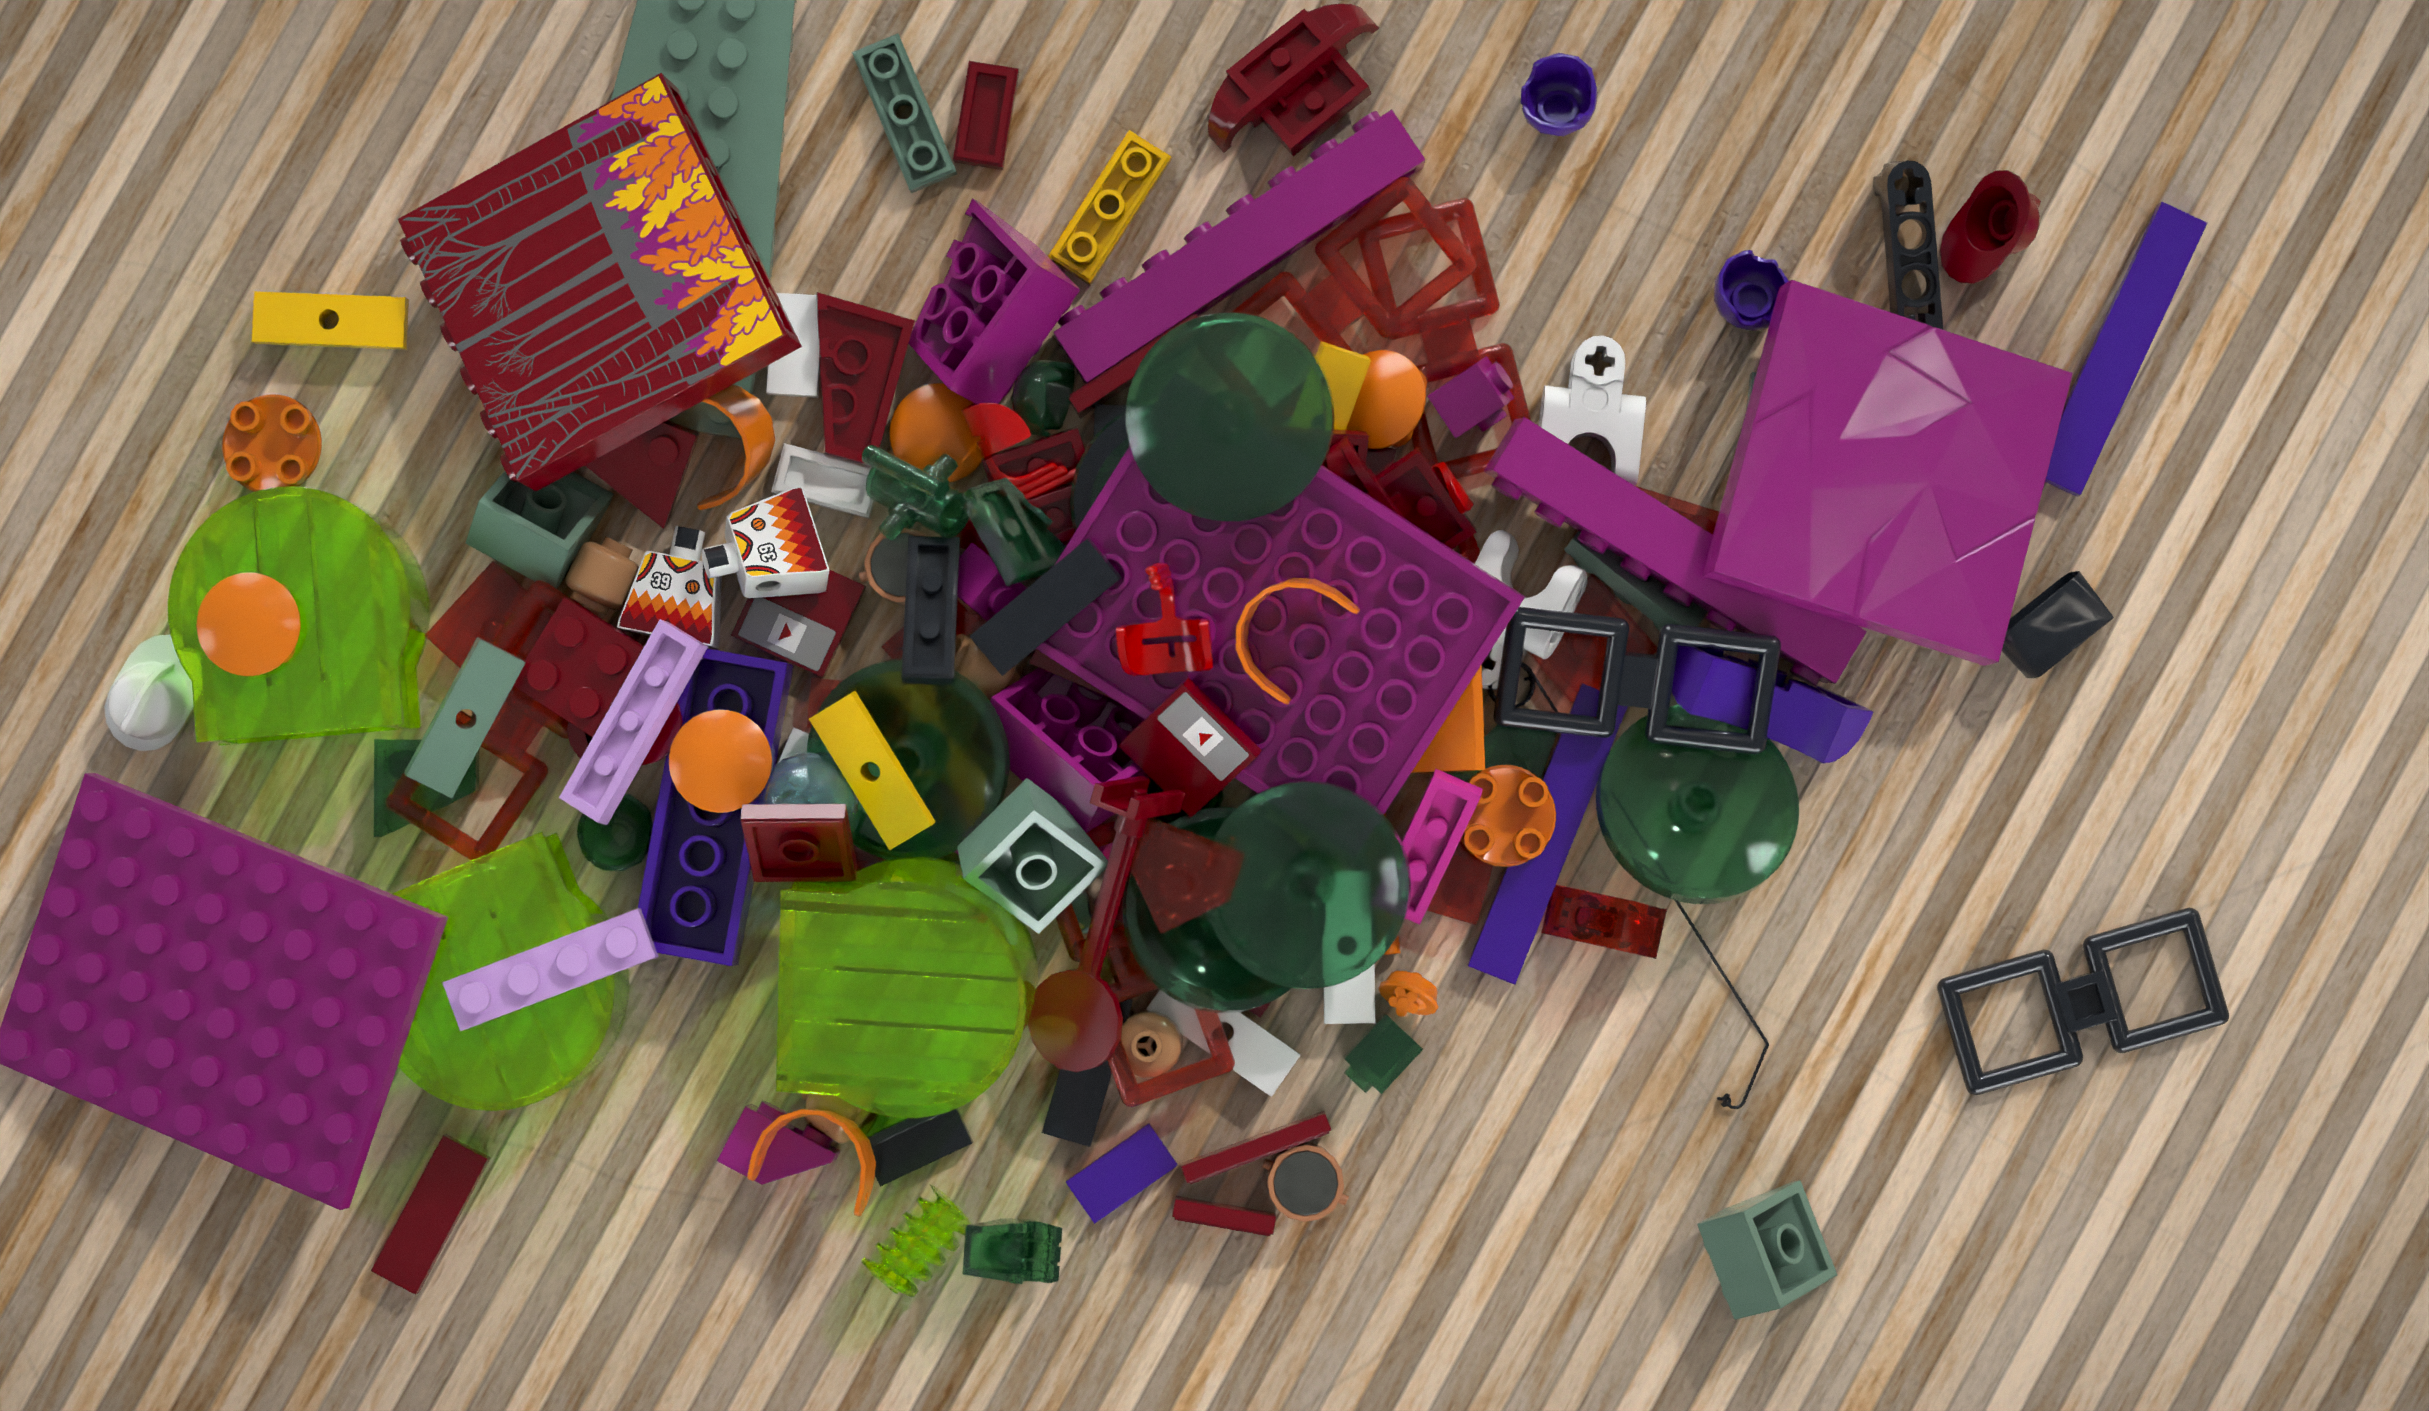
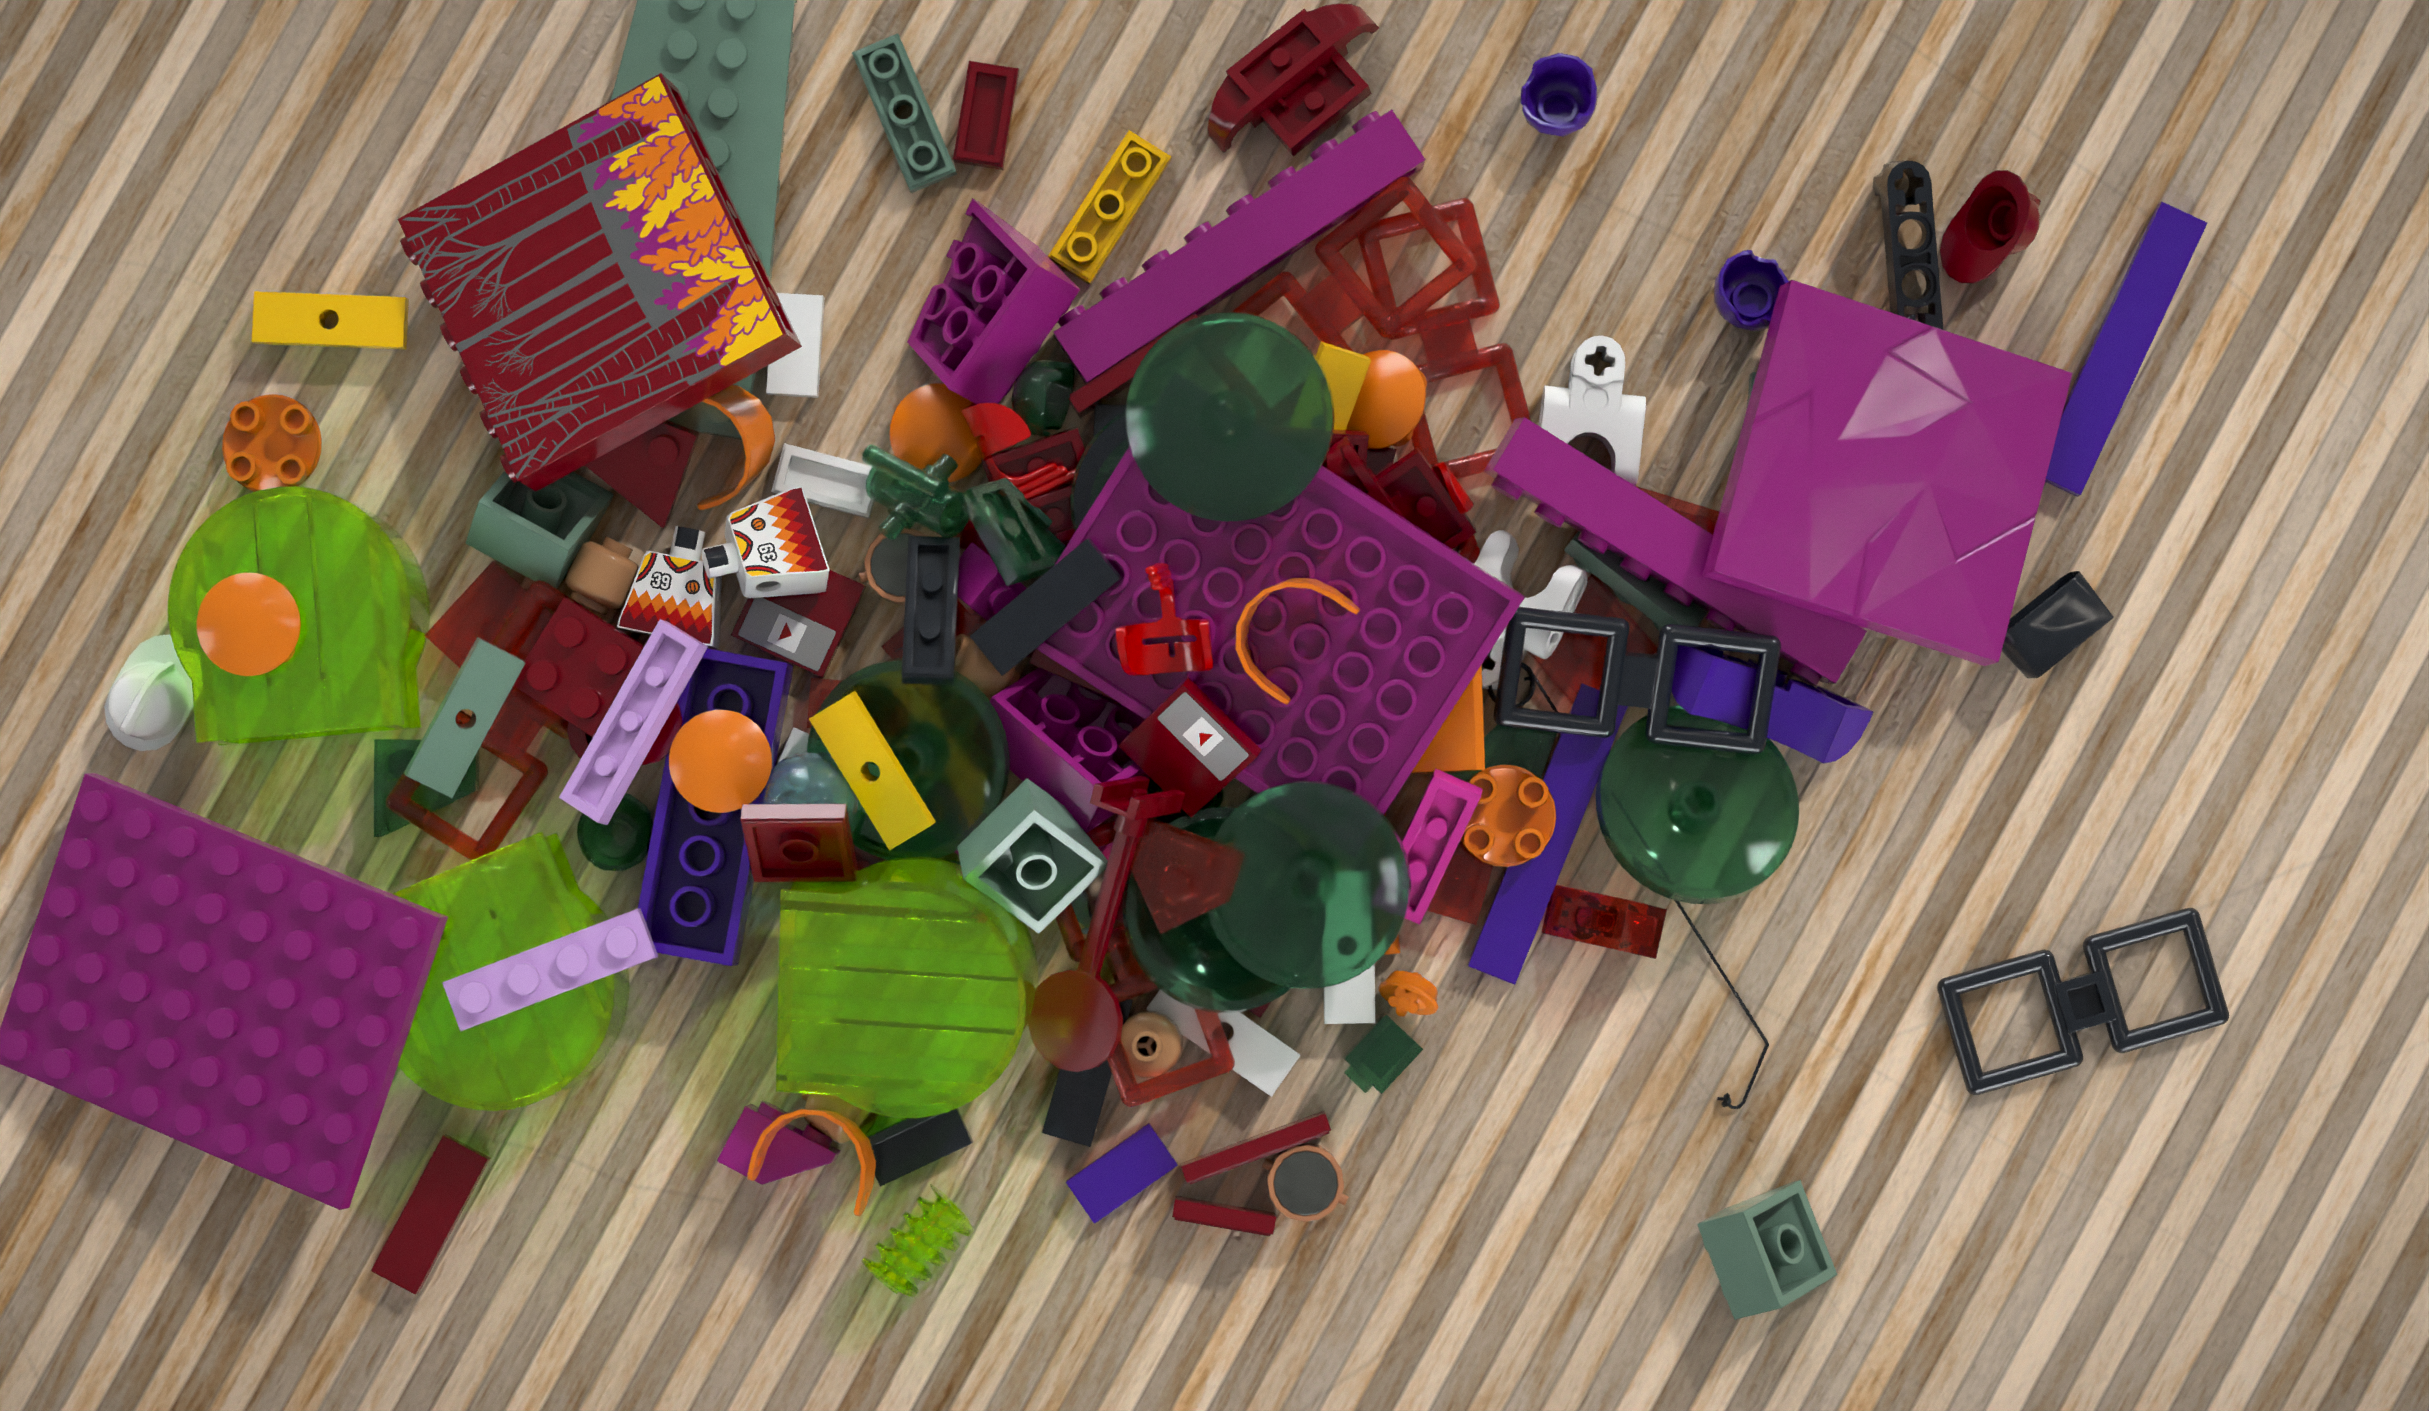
dark red wing [816,292,915,467] -> none
clear green hand [962,1218,1062,1284] -> none
magenta brick [1427,356,1514,438] -> none

